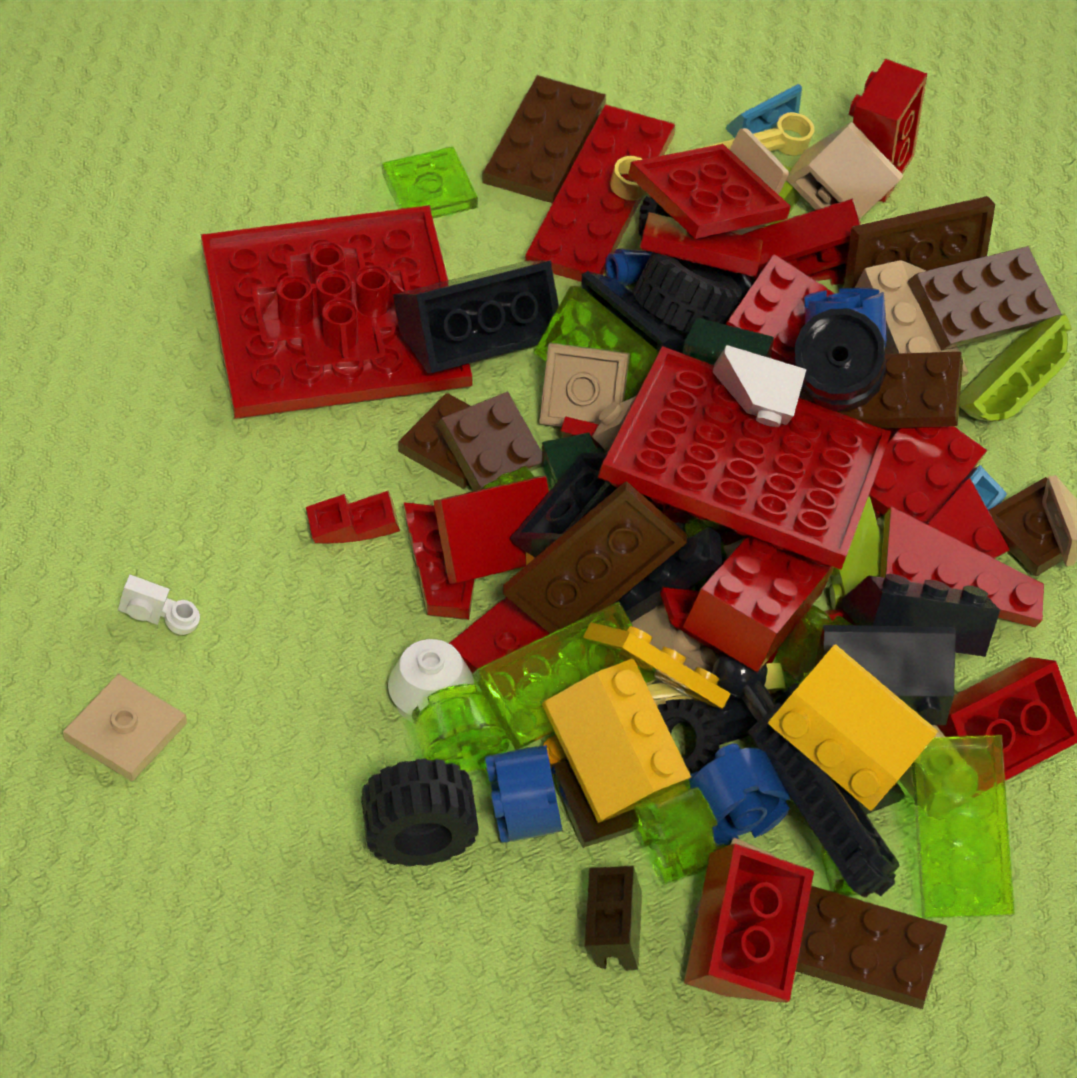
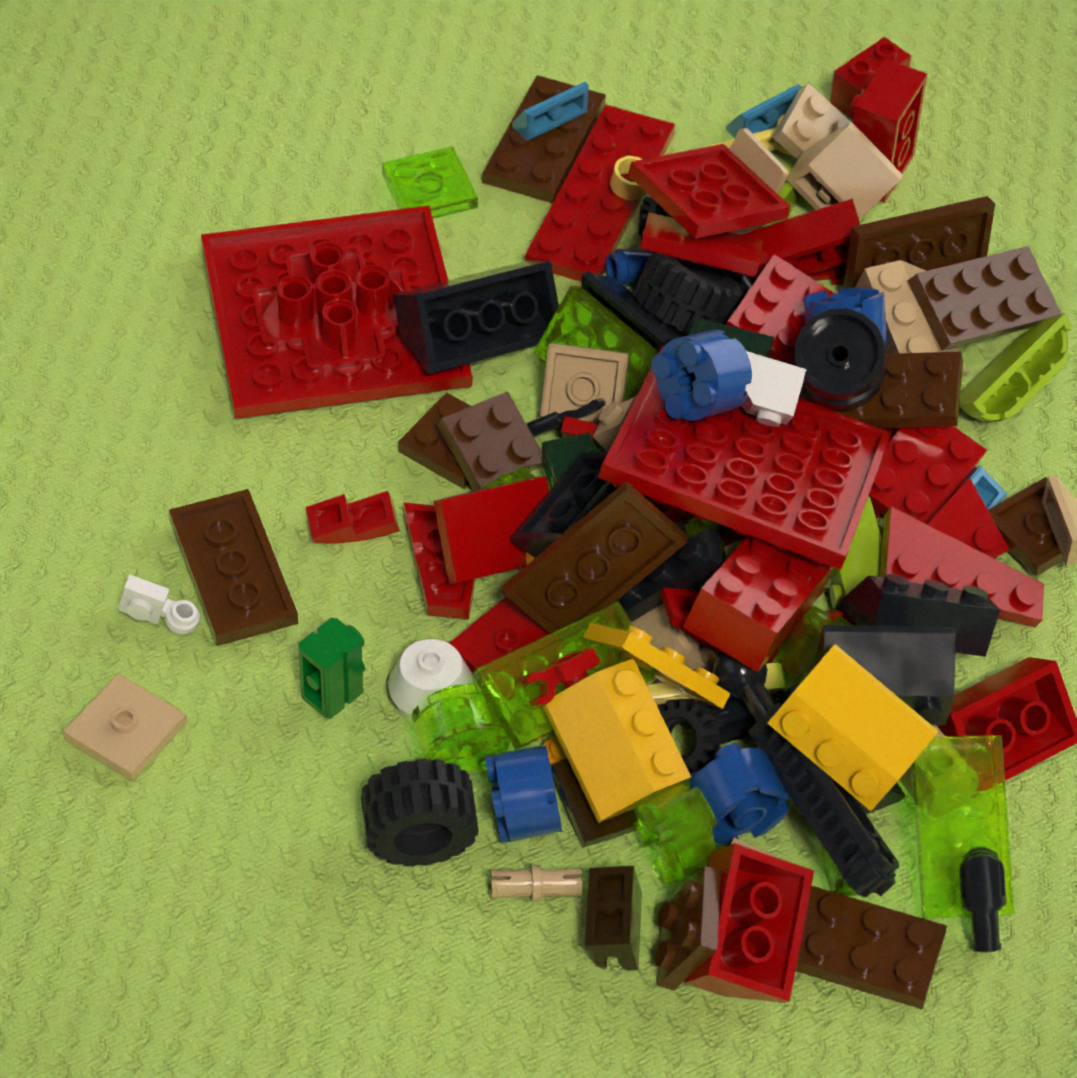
none -> reddish brown plate [169,489,299,646]
none -> green brick [298,617,365,719]
none -> tan pin [491,865,582,901]
none -> dark azure slope [512,81,589,141]
none -> red plate [520,647,601,706]
none -> black piece [527,398,606,437]
none -> blue brick [651,329,752,421]
none -> reddish brown plate [655,866,721,991]
none -> tan plate [773,83,851,160]
none -> red brick [830,37,912,119]
none -> black arm [959,846,1007,952]

